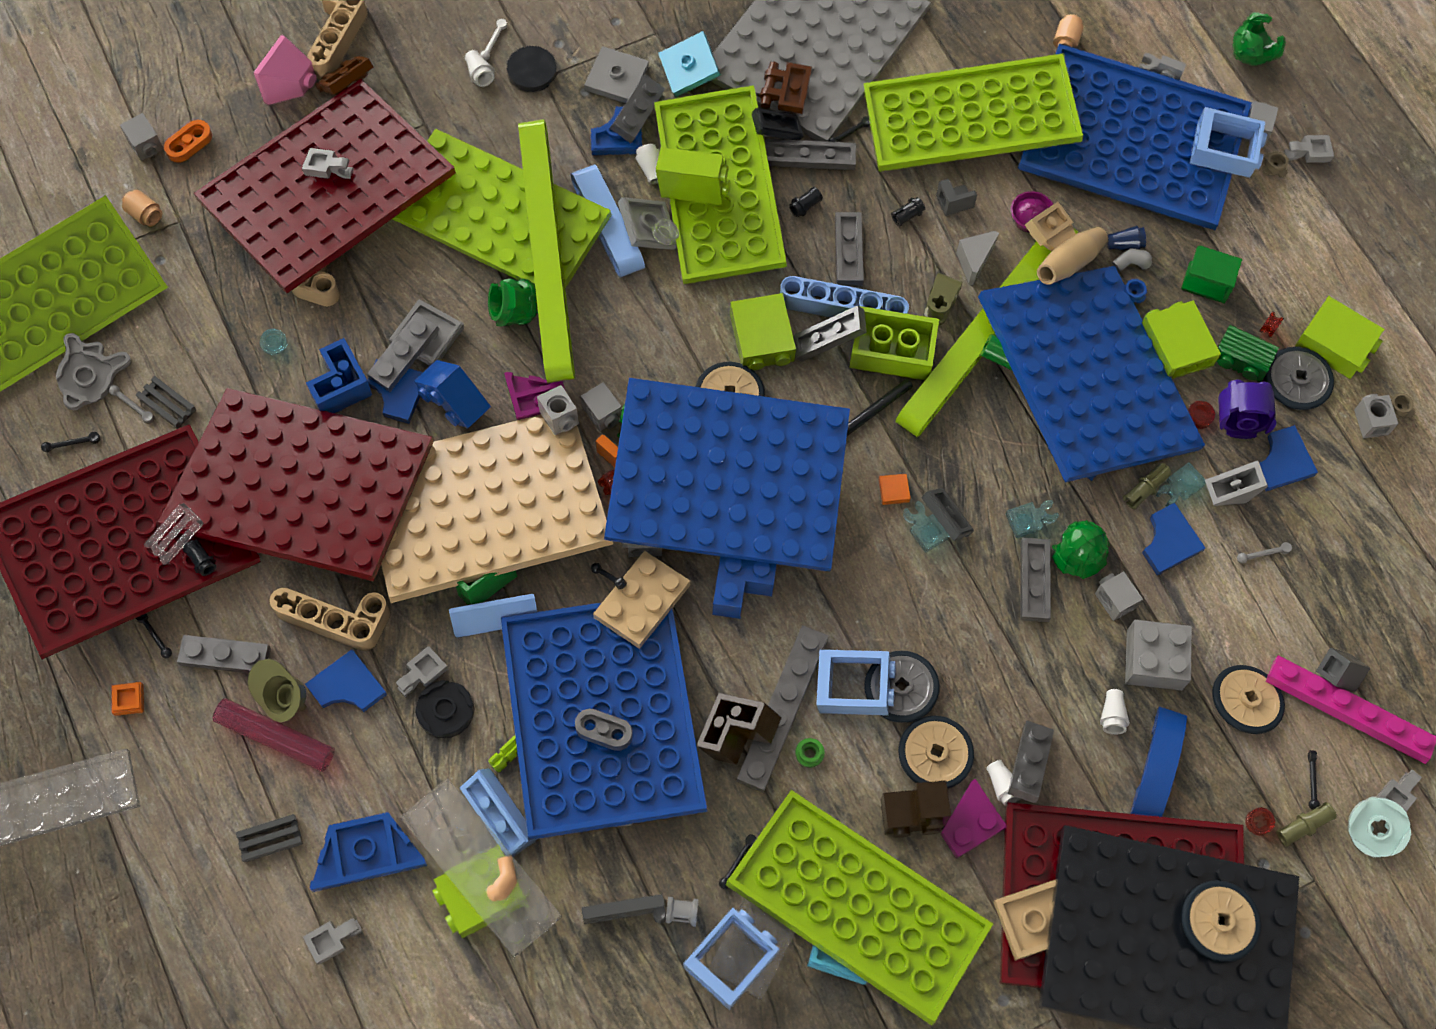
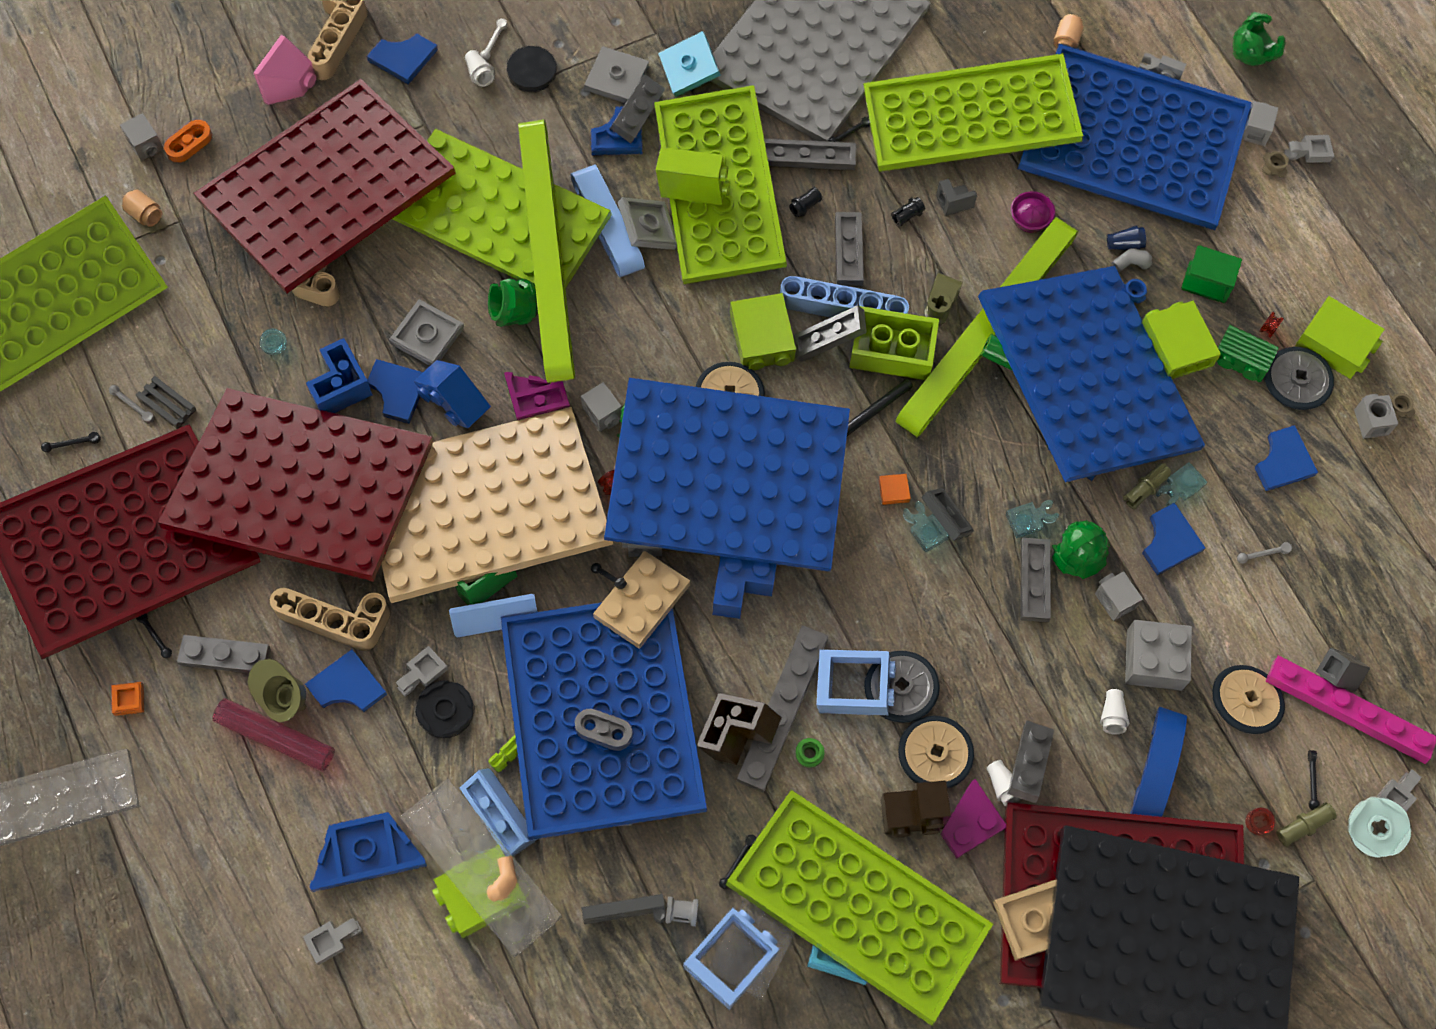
light grey tile [56,333,131,410] -> none
clear tile [144,503,204,564] -> none
black pin [183,539,216,576] -> none
dark grey tile [235,814,303,863] -> none
light grey plate [302,148,354,179] -> none
reddish brown plate [315,56,374,95] -> none
flat silver plate [367,312,440,392] -> none
light grey brick [537,385,579,435] -> none
orange tile [596,434,618,468] -> none
white cone [635,144,660,185] -> none
clear tile [652,218,679,245] -> none
black plate [751,108,804,140] -> none
reddish brown plate [760,61,812,114] -> none
light grey slope [956,231,999,286] -> none
tan plate [1025,202,1108,284] -> none
tan wheel [1182,881,1261,962] -> none
clear red tile [1188,401,1215,429] -> none
light blue window [1190,107,1267,178] -> none
light grey slope [1205,460,1268,506] -> none
dark purple brick [1218,380,1276,439] -> none
none -> blue tile [367,33,438,84]

